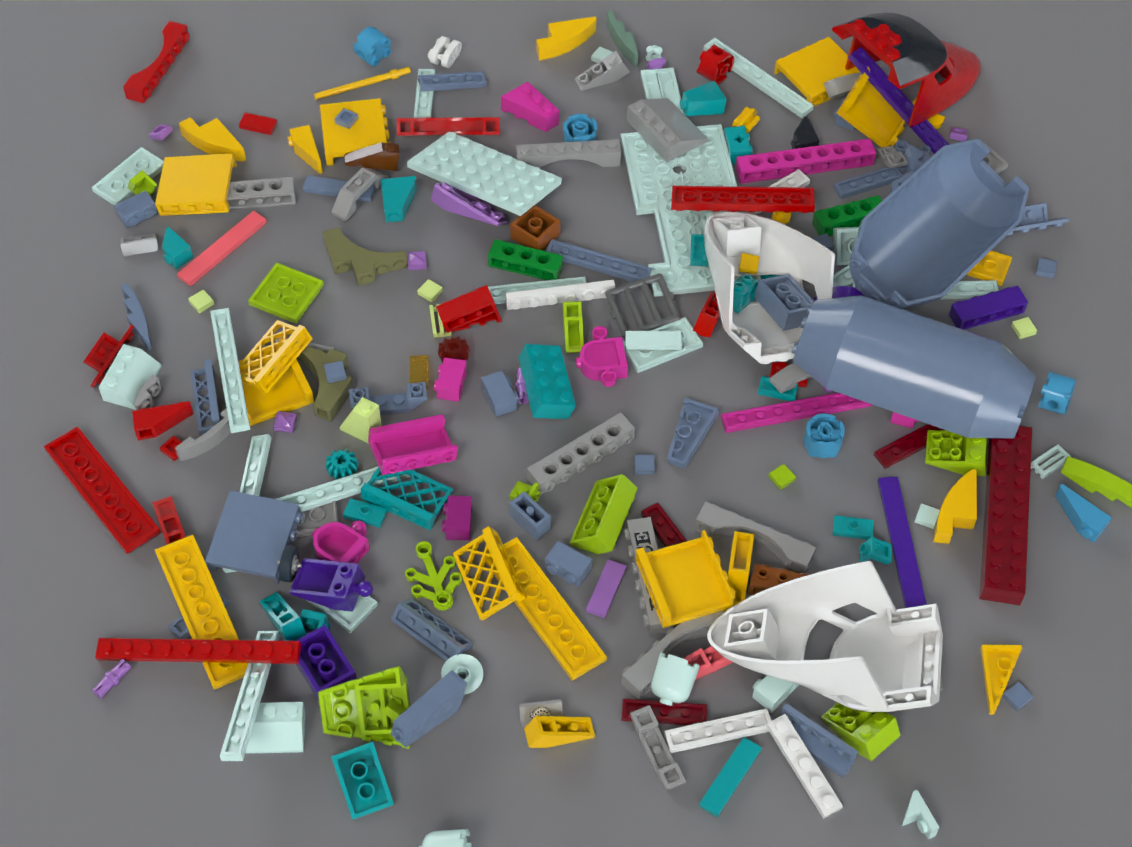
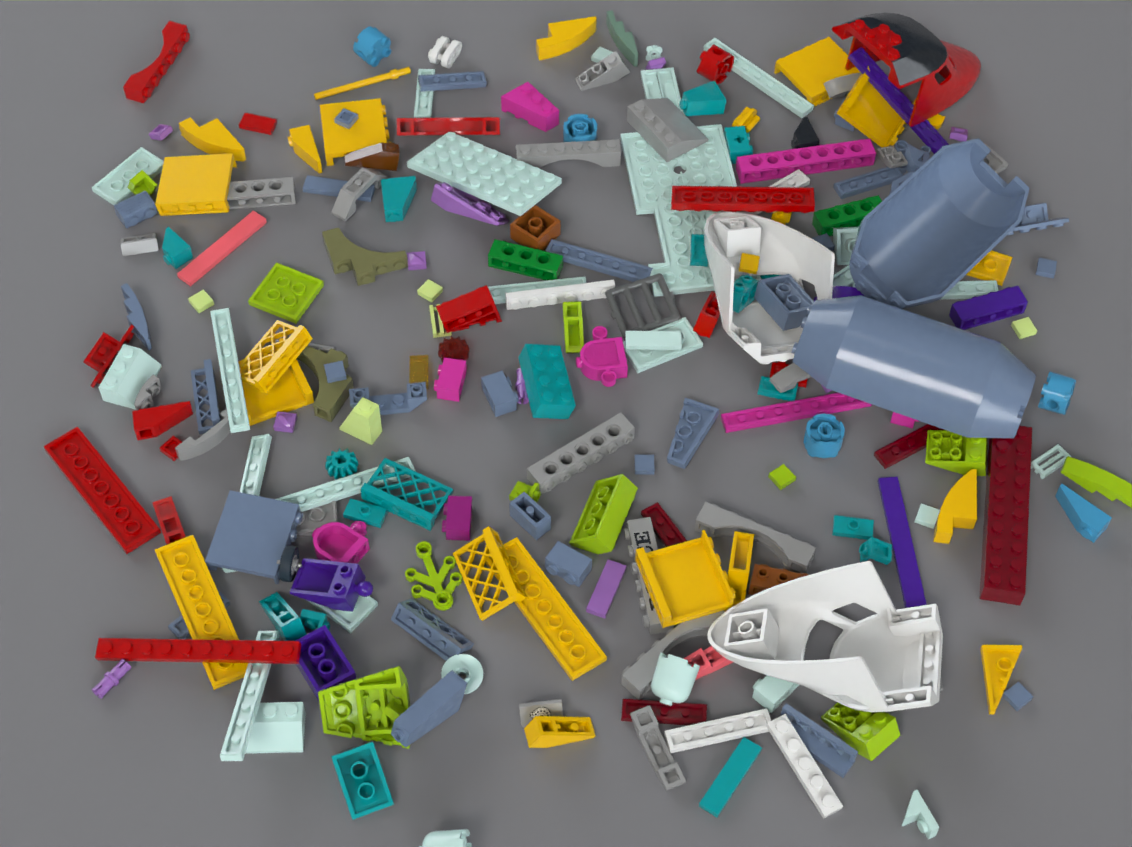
dark pink panel [368,414,458,475] -> none

